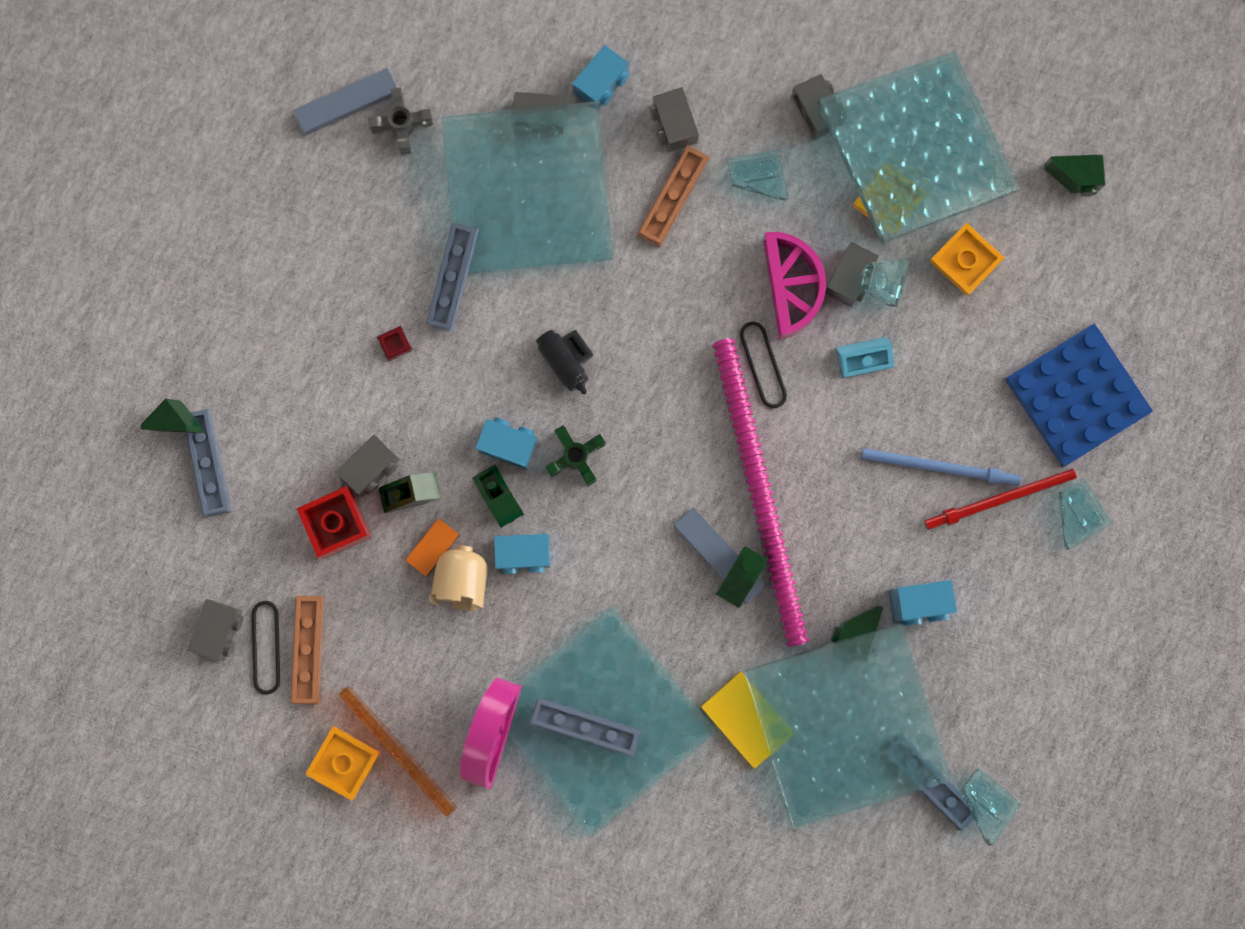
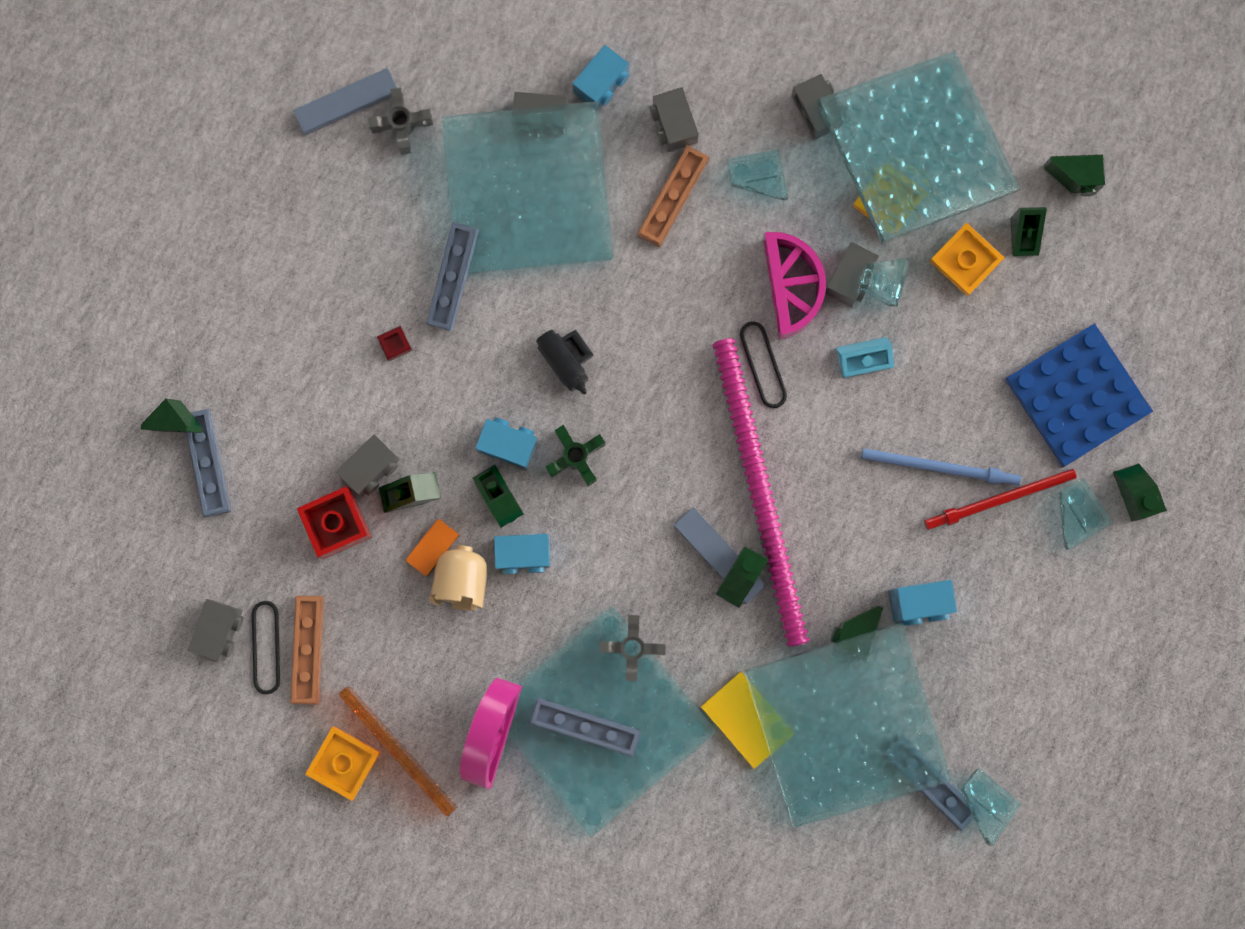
none -> dark grey pin [600,615,666,682]
none -> dark green slope [1010,207,1047,256]
none -> dark green slope [1113,463,1167,522]

